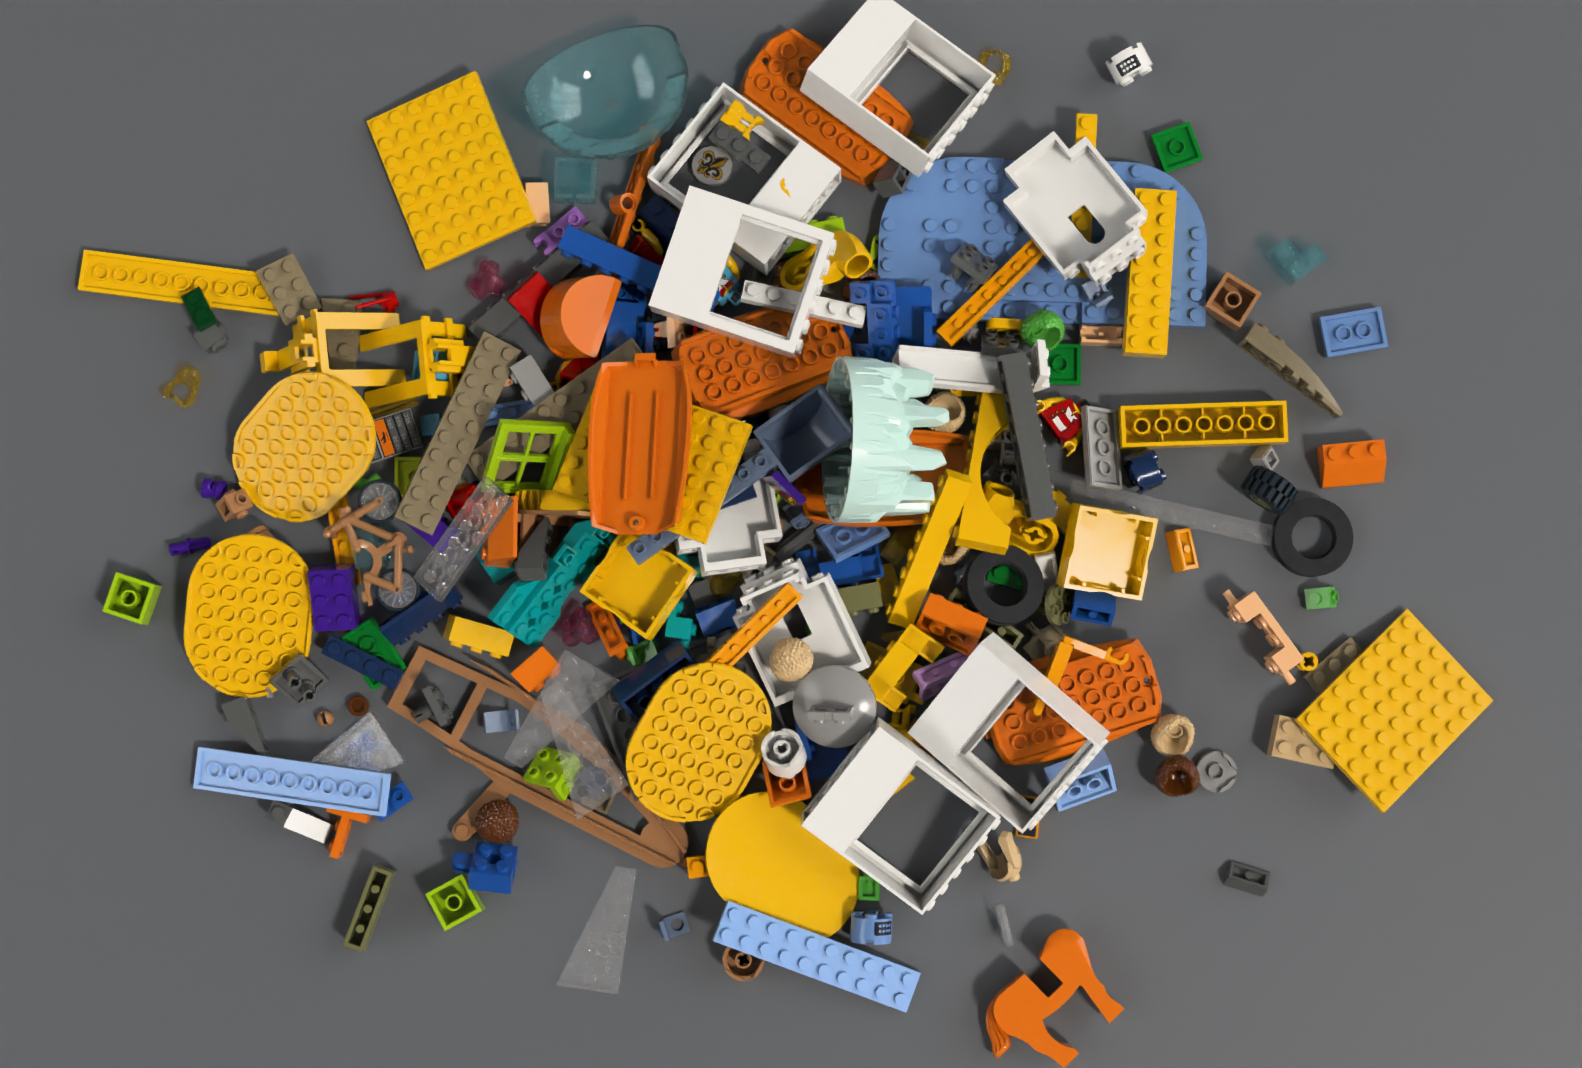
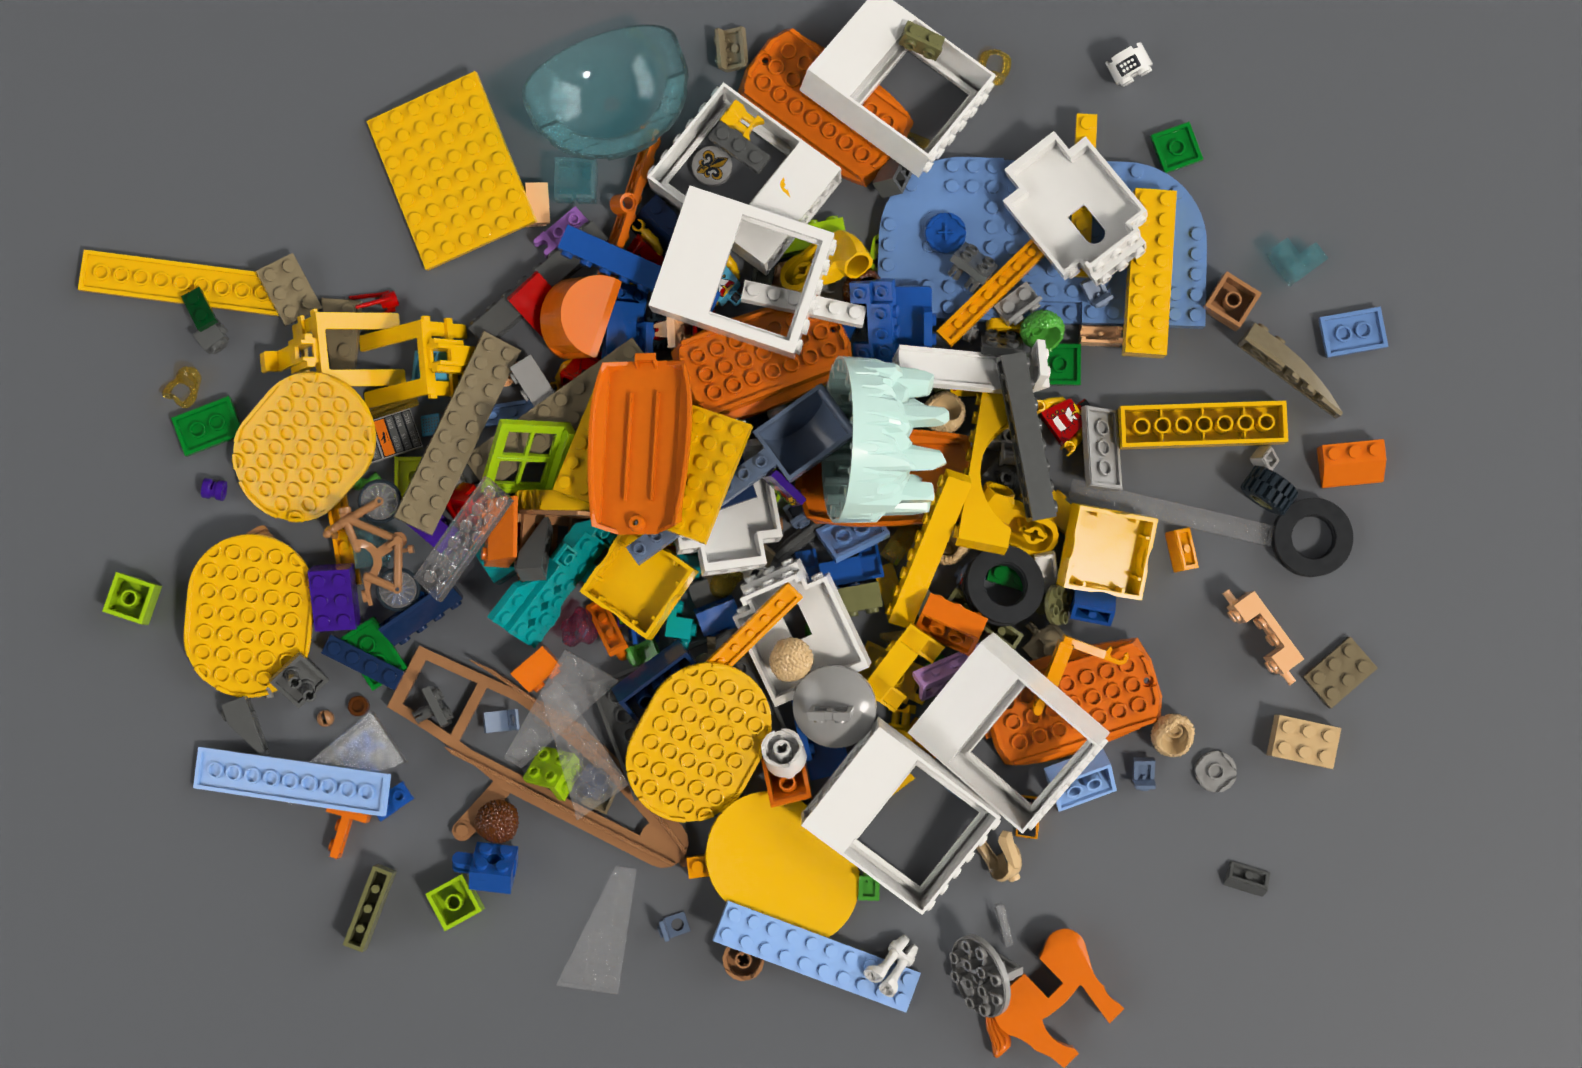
dark purple axle [169,536,212,556] -> none
medium nougat brick [215,488,253,522] -> none
slope [265,800,335,844] -> none
yellow wedge [442,614,514,659] -> none
clear pink plate [469,260,508,300] -> none
medium blue brick [850,909,893,945] -> none
dark blue brick [1122,447,1167,495] -> none
reddish brown hair [1154,755,1200,797] -> none
yellow plate [1294,609,1493,813] -> none
yellow bush [1296,652,1318,671] -> none
bright green bracket [1304,587,1339,610] -> none
none -> green plate [171,396,241,457]
none -> dark tan bracket [714,26,749,73]
none -> white piece [864,935,918,997]
none -> olive bracket [898,20,945,61]
none -> blue tile [925,213,966,254]
none -> light grey bracket [949,934,1024,1018]
none -> light grey bracket [993,281,1043,327]
none -> sand blue bracket [1132,757,1156,791]

